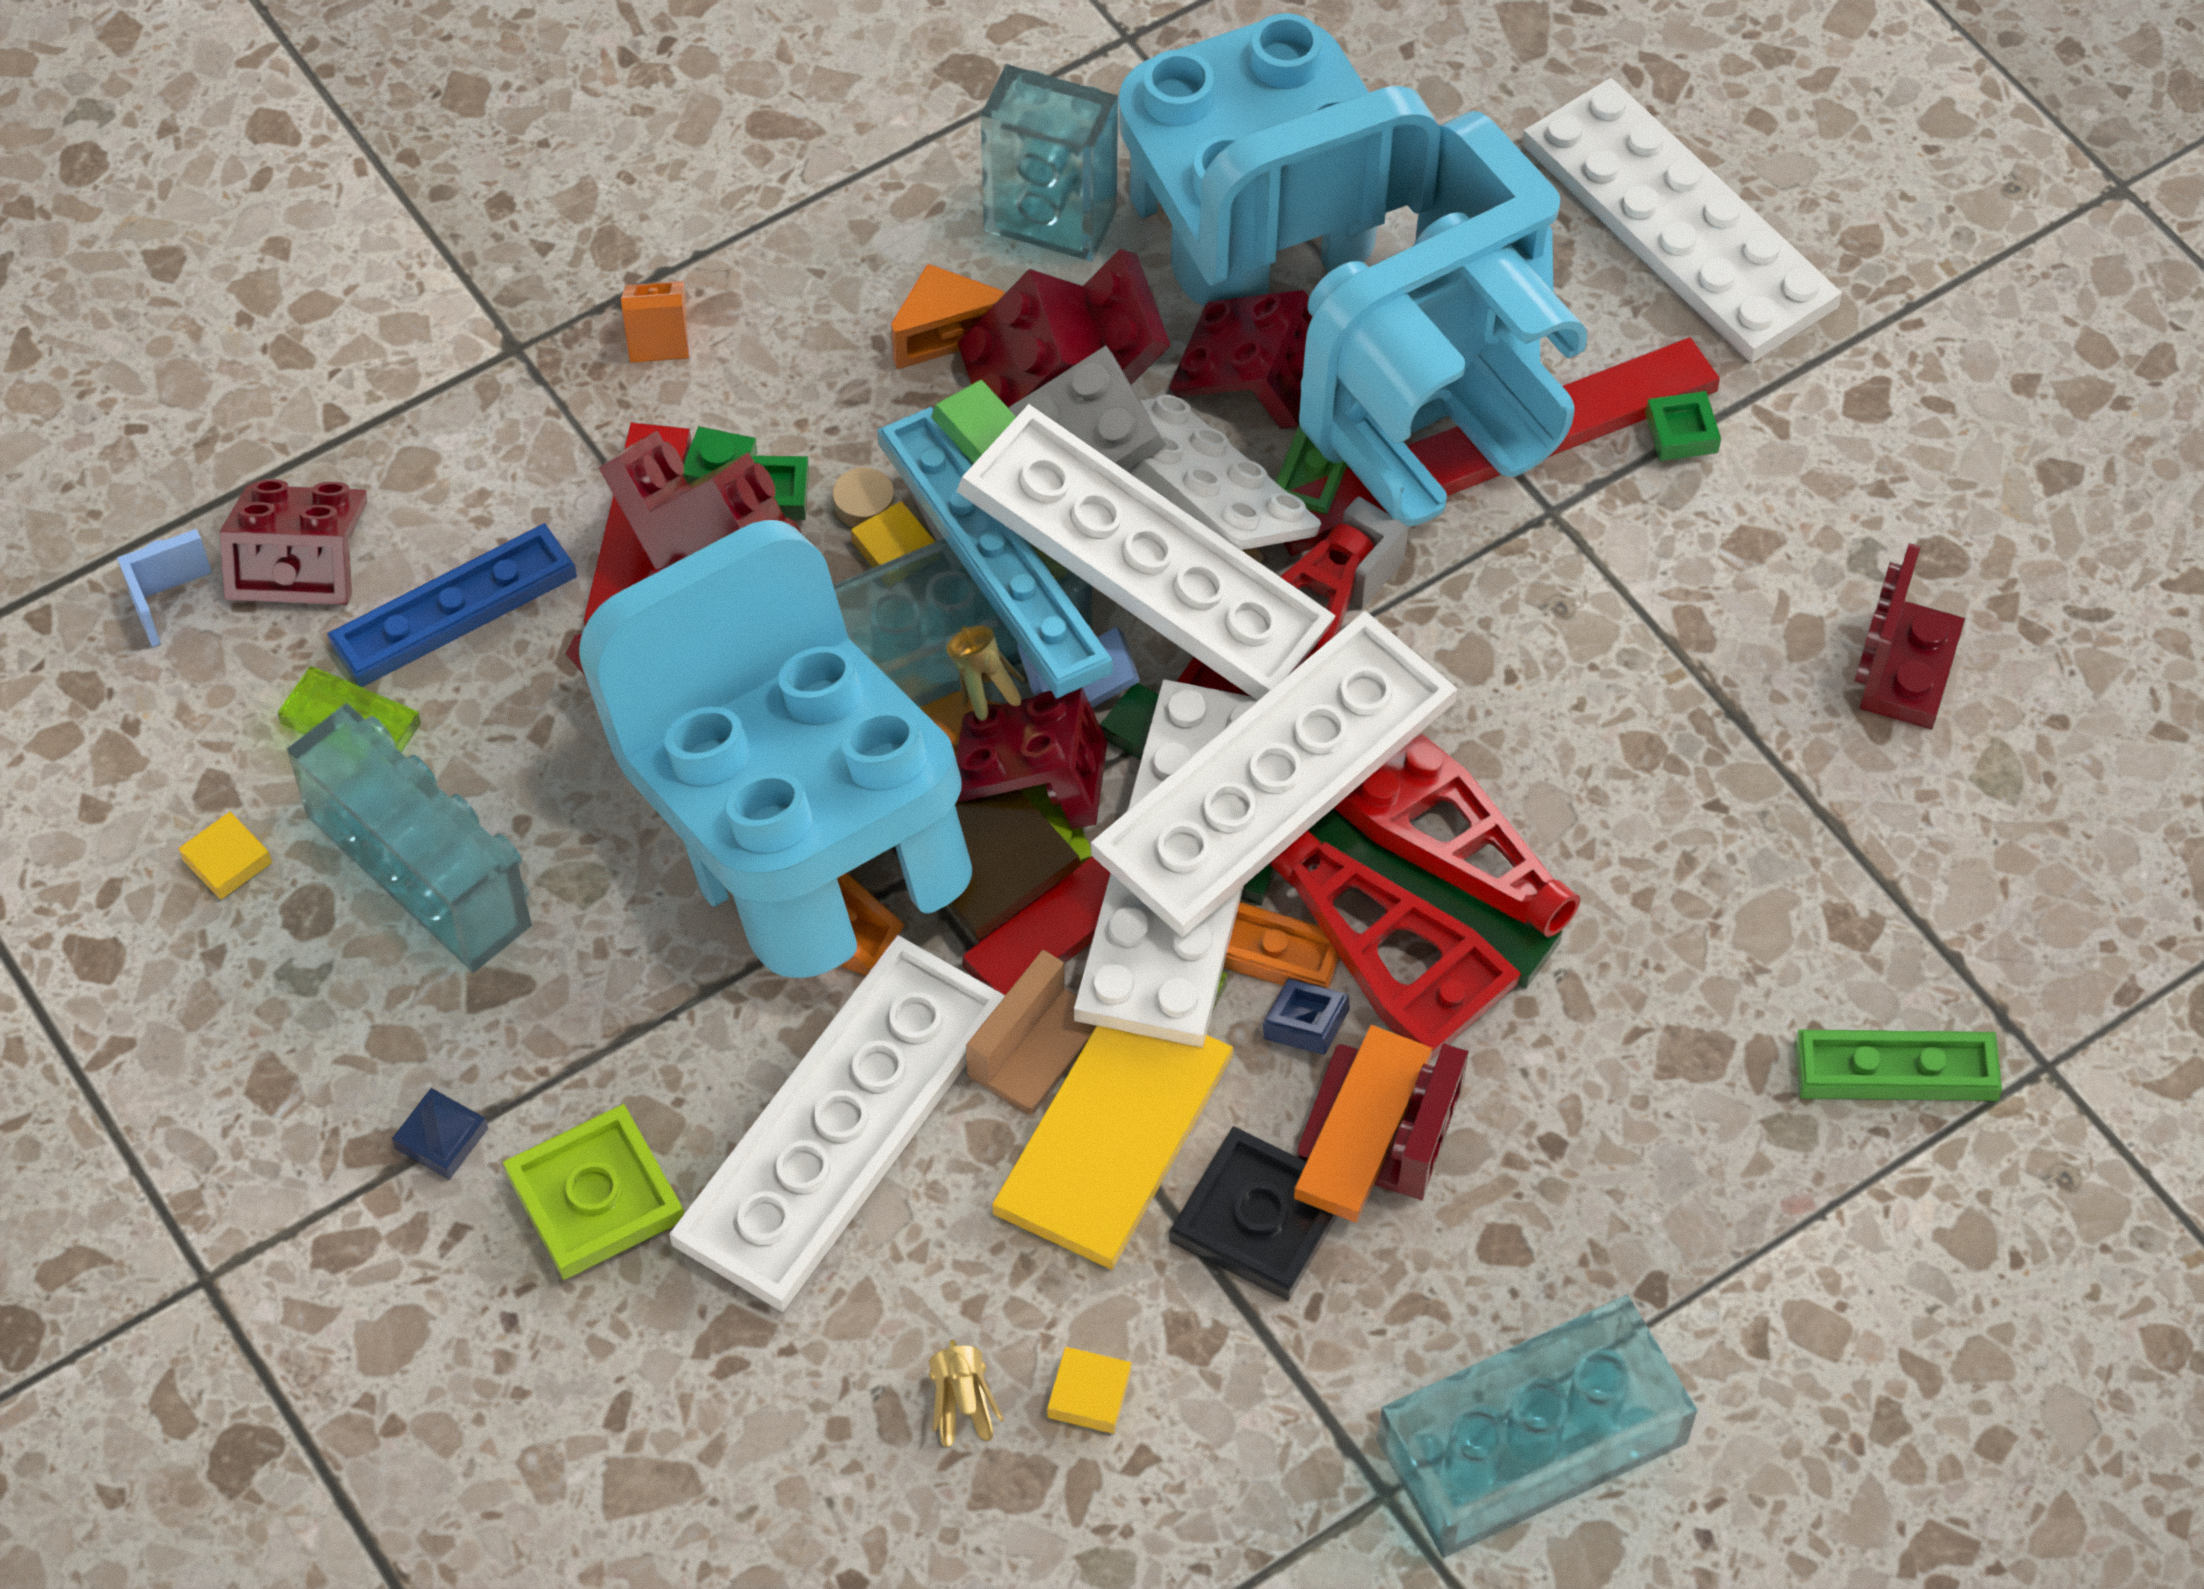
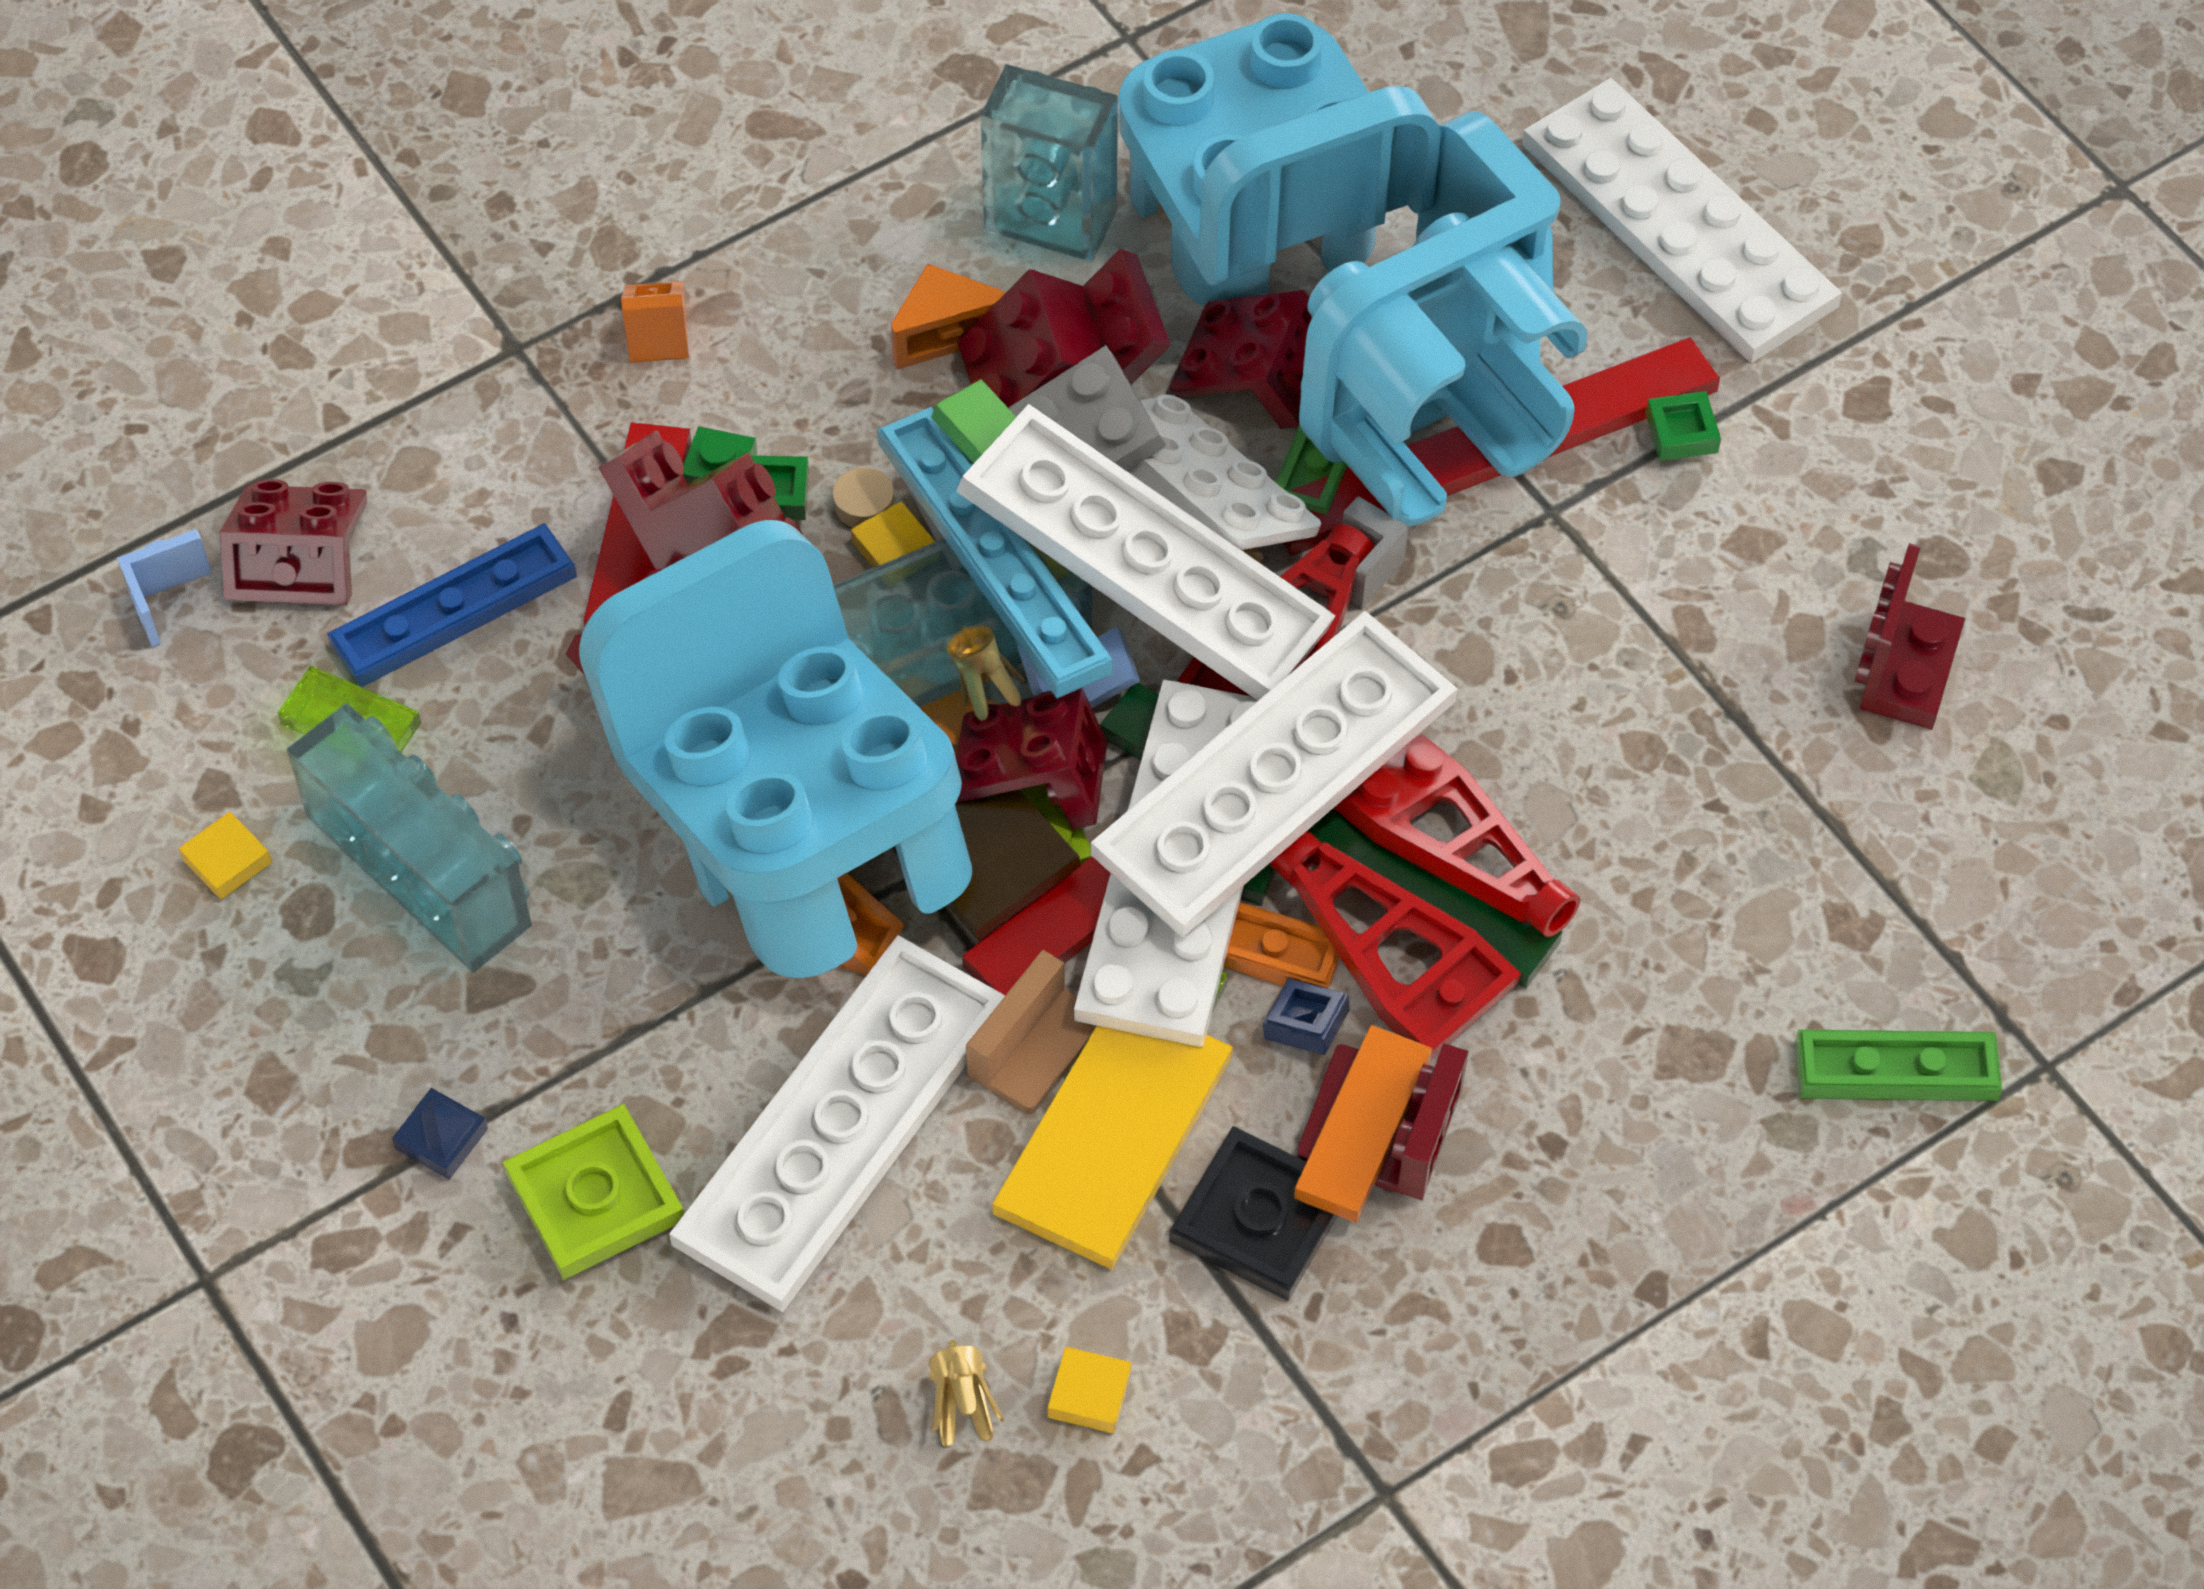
clear light blue brick [1377,1294,1698,1558] -> none

